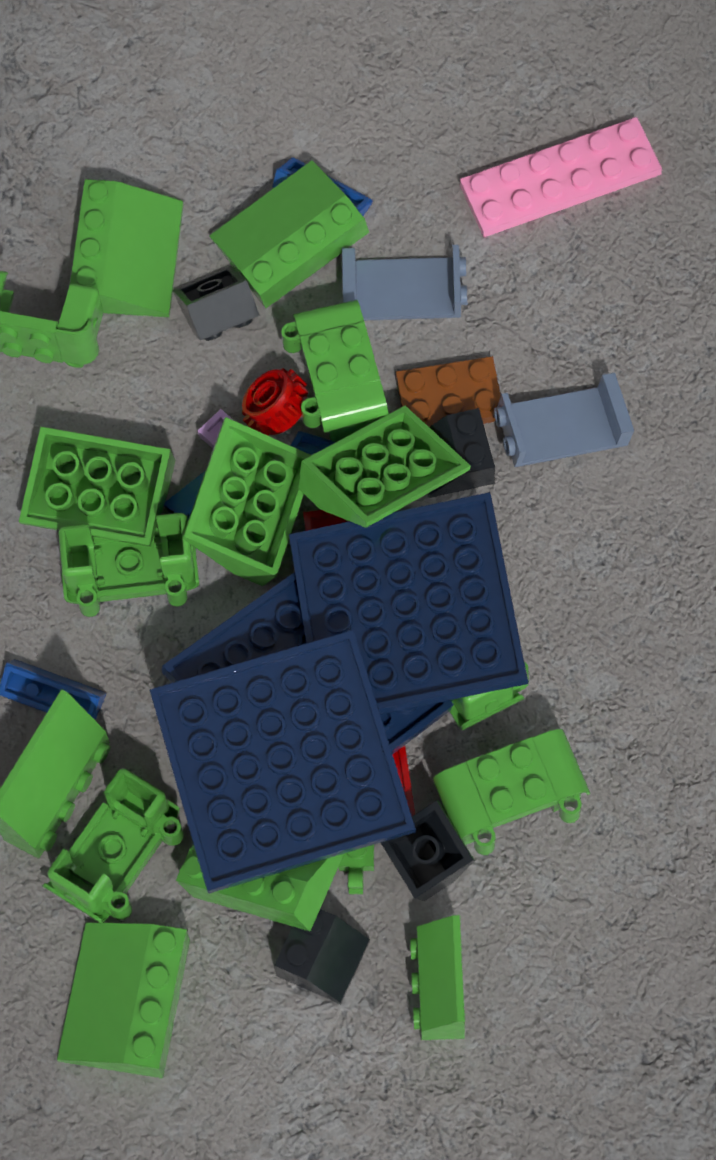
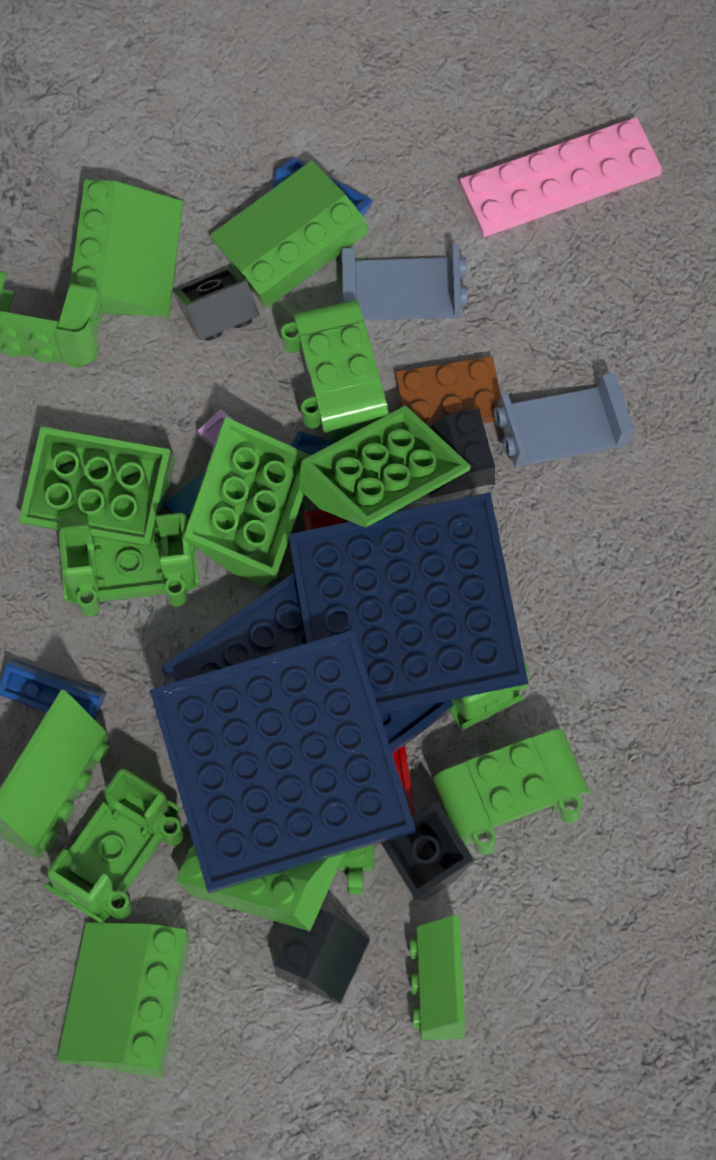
red gear [242,368,308,436] -> none

